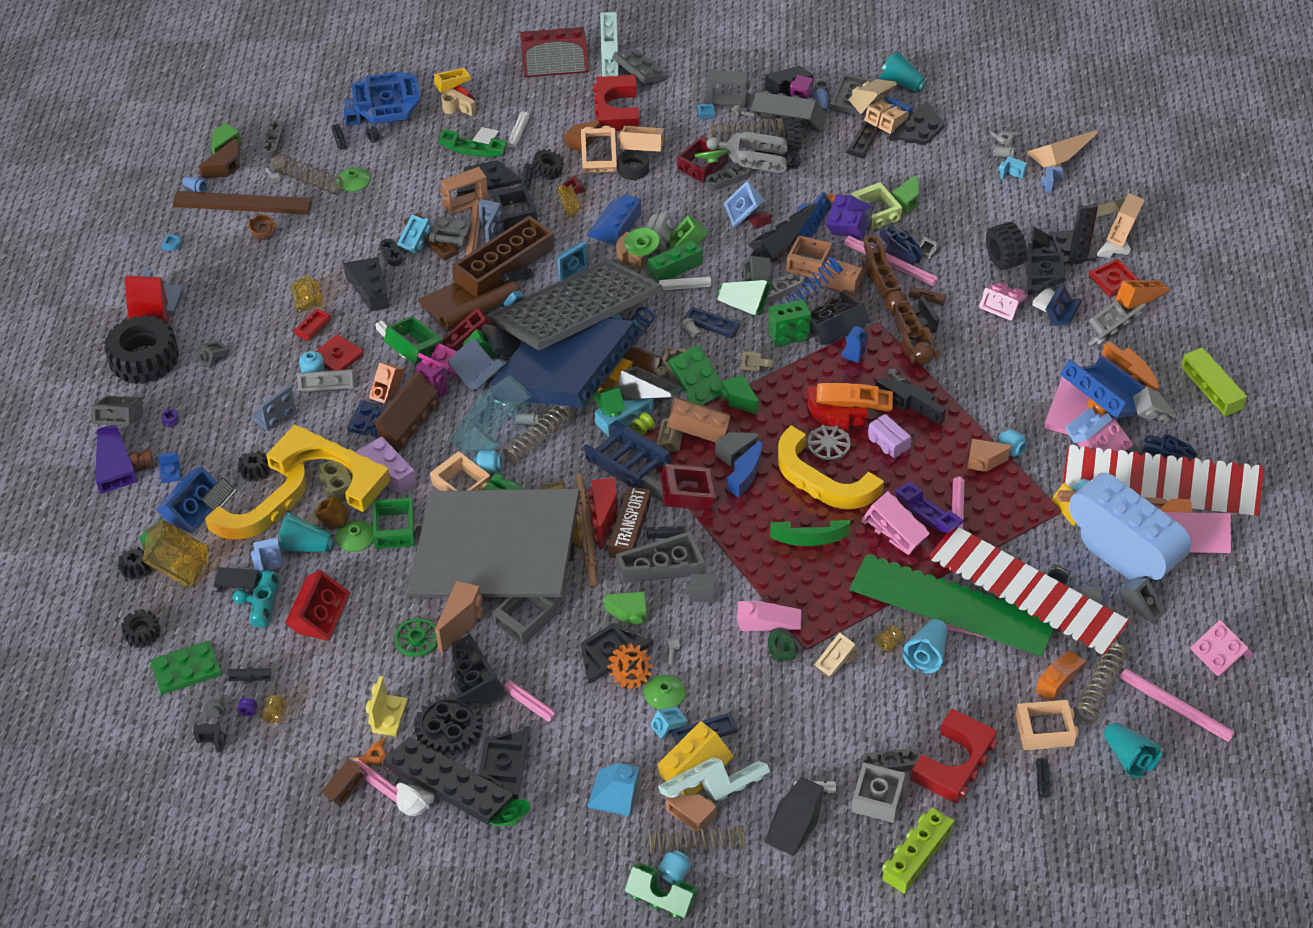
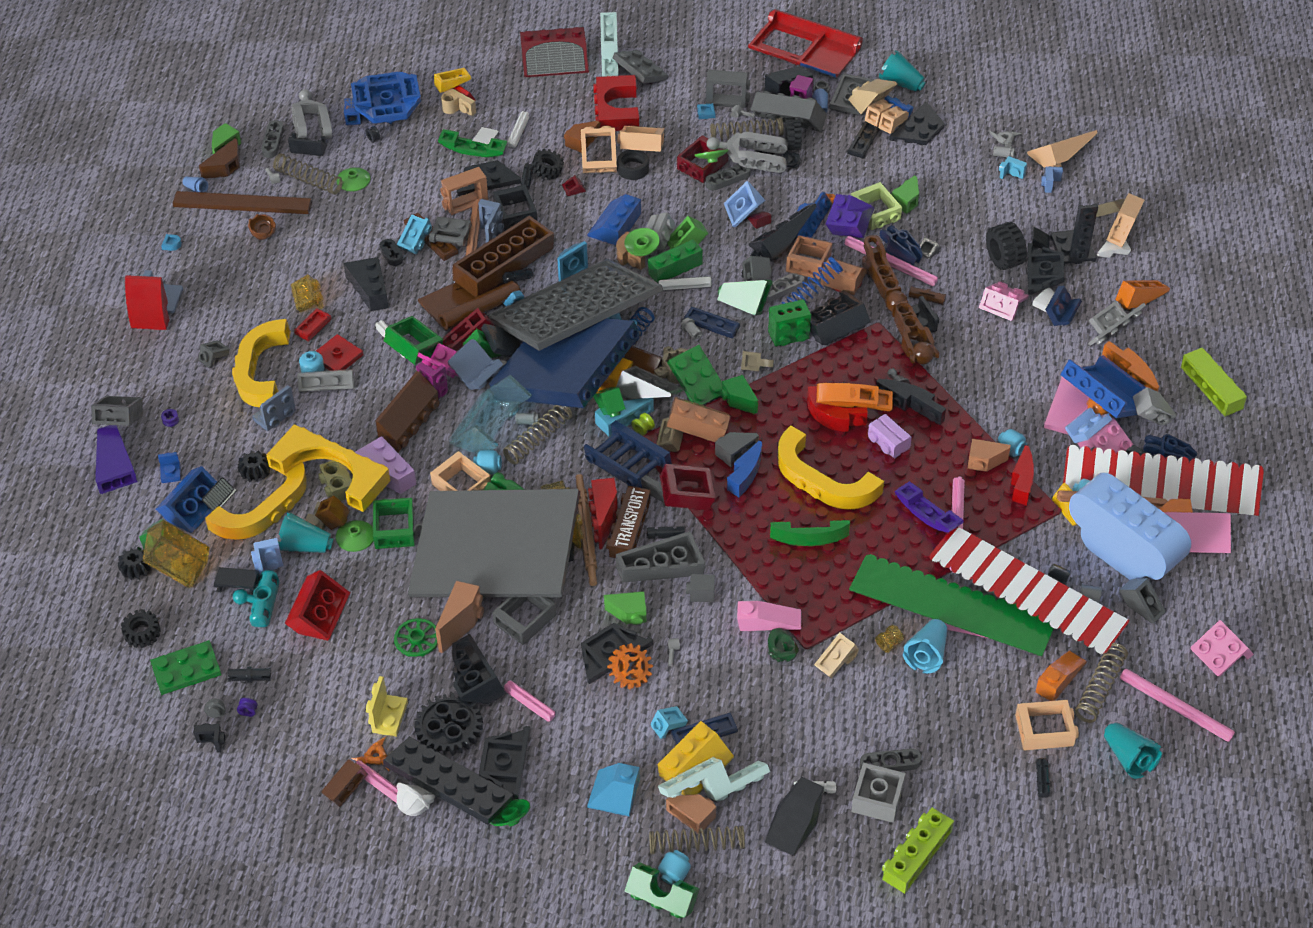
black tyre [104,315,179,384] -> none
copper wheel [131,449,154,471] -> none
clear yellow wheel [260,695,286,724] -> none
black axle [331,124,347,150] -> none
clear blue plate [347,401,388,437] -> none
orange slope [369,363,405,404] -> none
clear yellow hinge [556,184,581,218] -> none
bright green dish [644,675,685,710] -> none
light grey wheel [807,425,850,460] -> none
blue leg [842,326,867,363] -> none
bright pink wedge [861,491,930,555] -> none
red arch [910,708,998,804] -> none
red plate [1089,259,1139,297] -> none
none -> yellow arch [232,319,291,407]
none -> black hinge [288,132,327,156]
none -> light grey piece [291,89,332,139]
none -> red piece [748,9,863,78]
none -> red slope [1011,445,1034,506]

